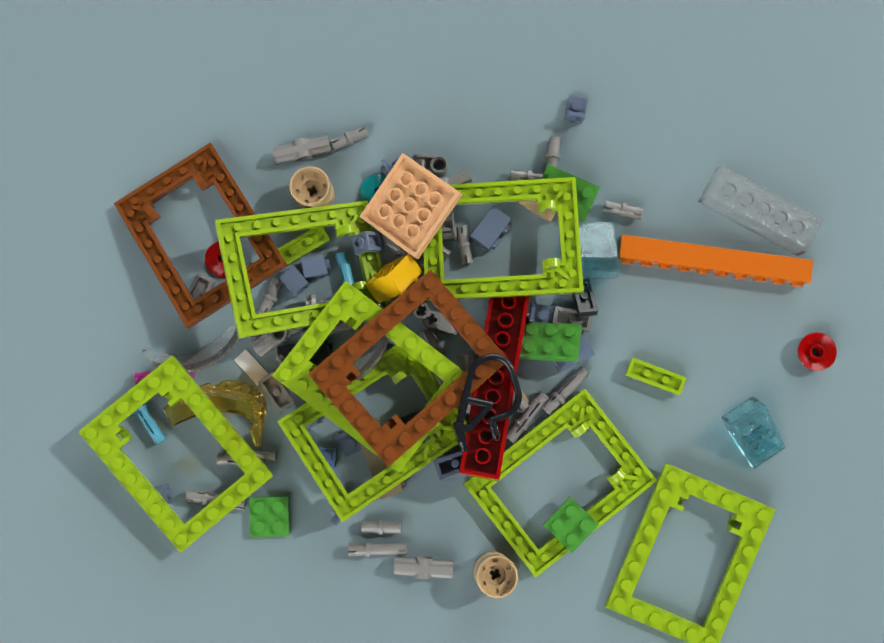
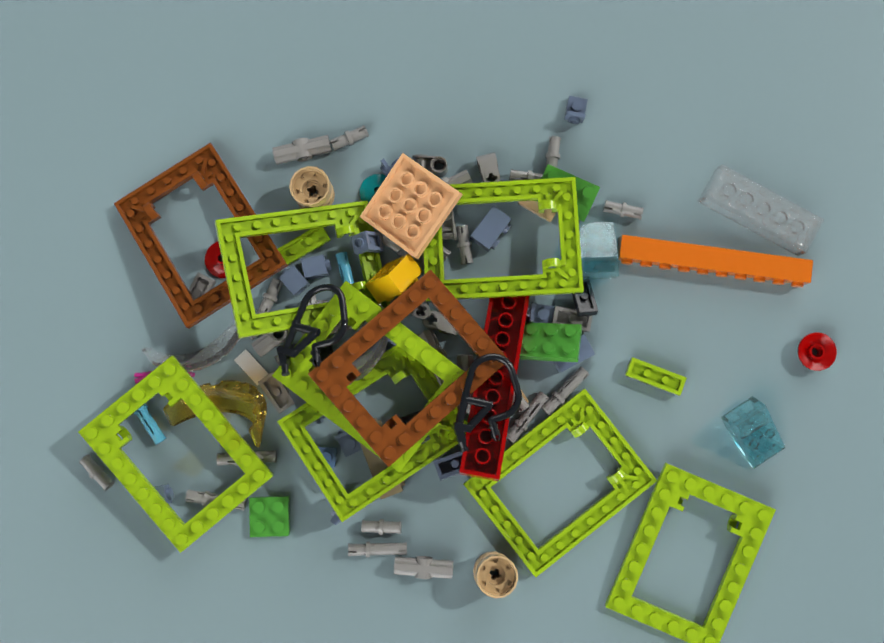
bright green plate [543,496,599,553] -> none
none -> light grey pin [79,454,114,491]
none -> black piece [277,284,348,376]
none -> light grey piece [476,152,500,182]

